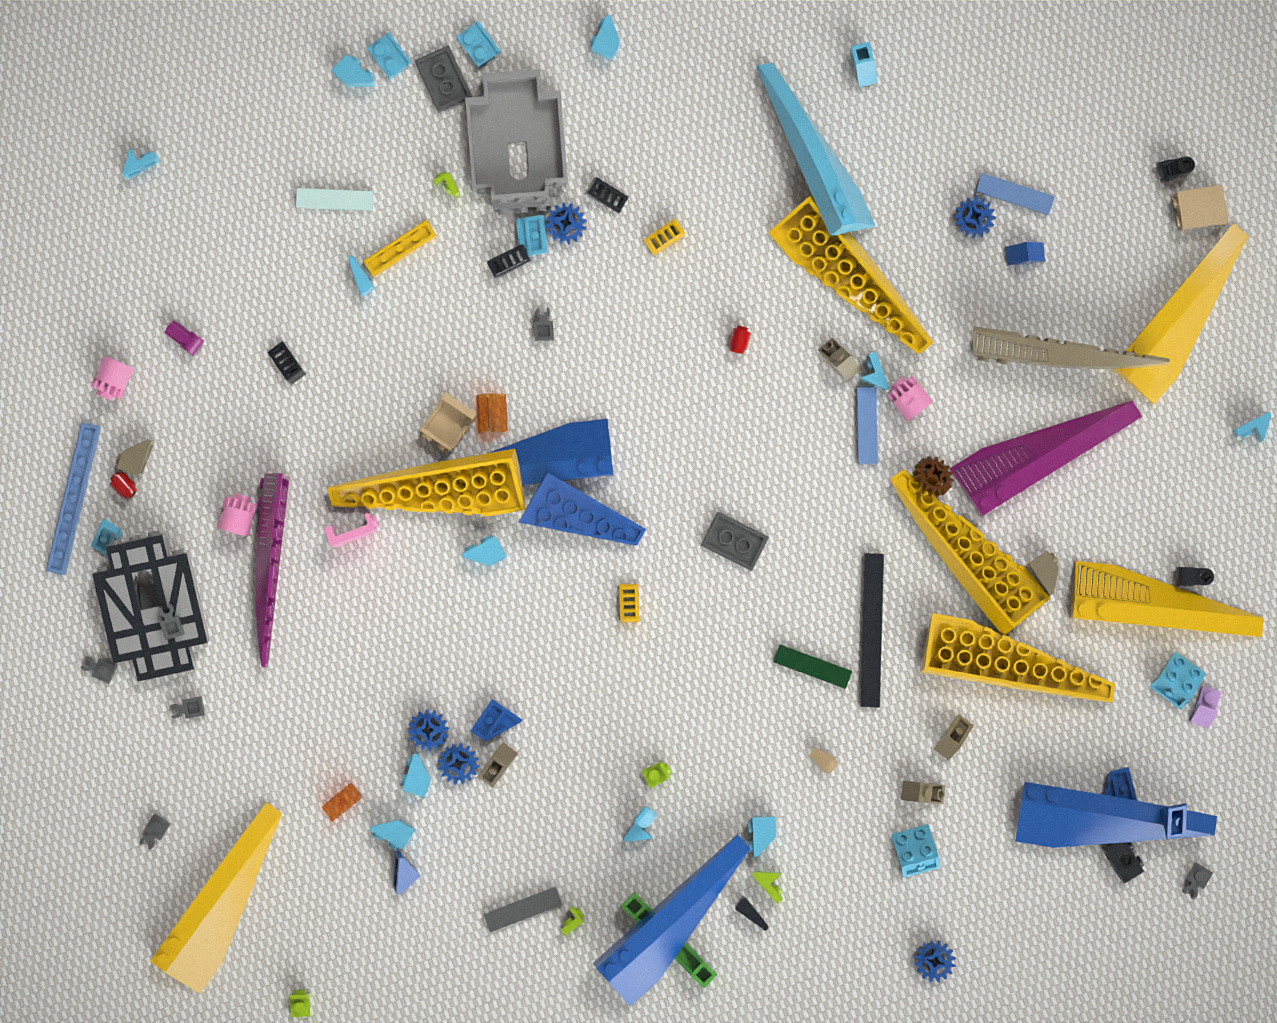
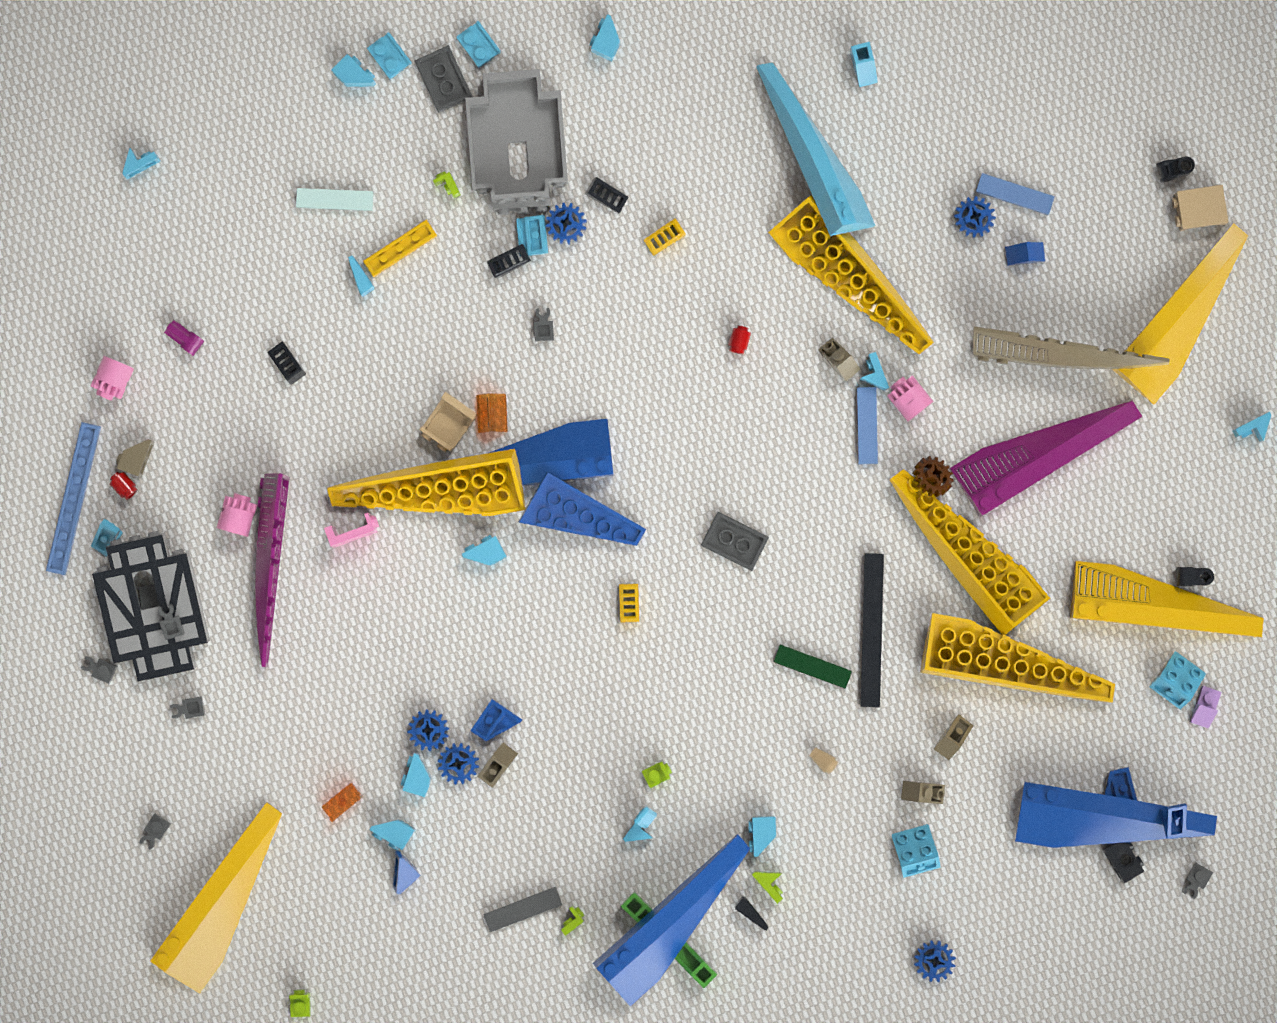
dark tan slope [1027,551,1059,596] -> none

